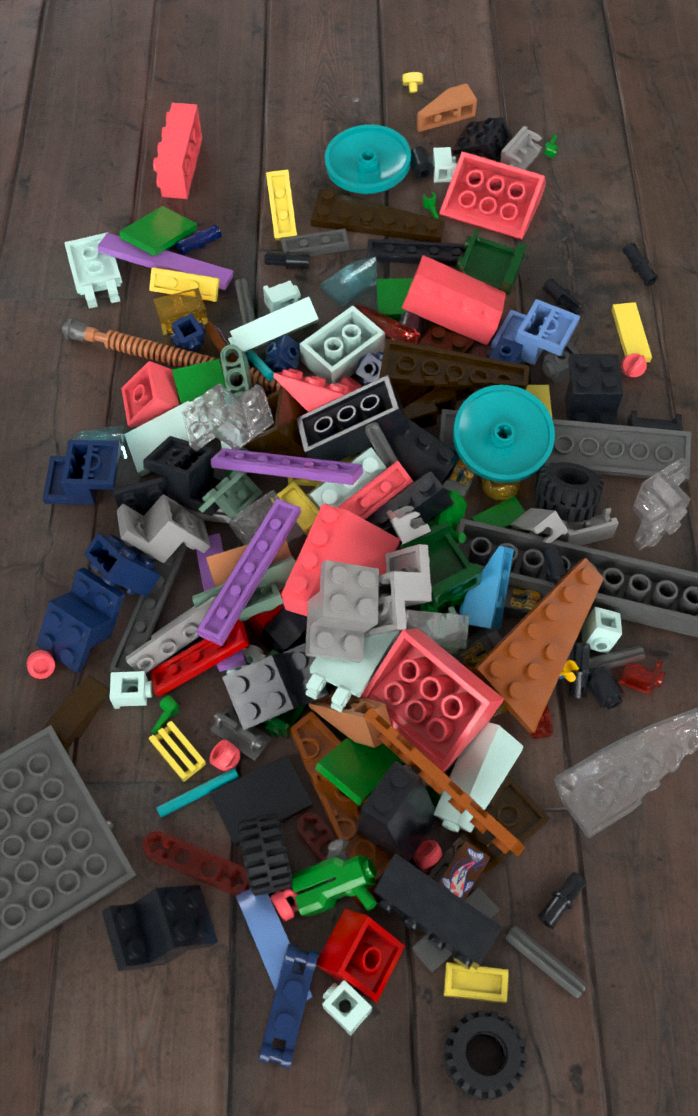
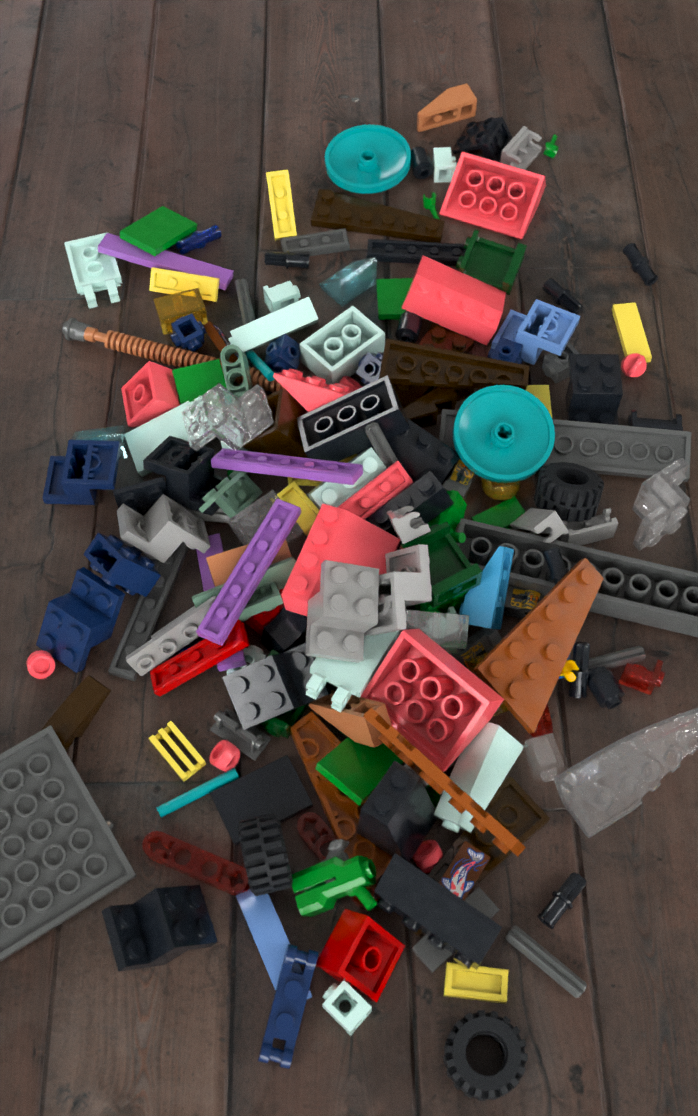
light aqua brick [110,671,153,709] -> none
green hand [151,695,179,735] -> none
coral brick [153,103,202,199] -> none
coral tile [270,888,299,922] -> none
clear red beam [353,305,420,344] -> none
light yellow tile [402,72,423,93] -> none
light aqua brick [581,607,622,654] -> none
none -> clear brick [522,733,564,782]

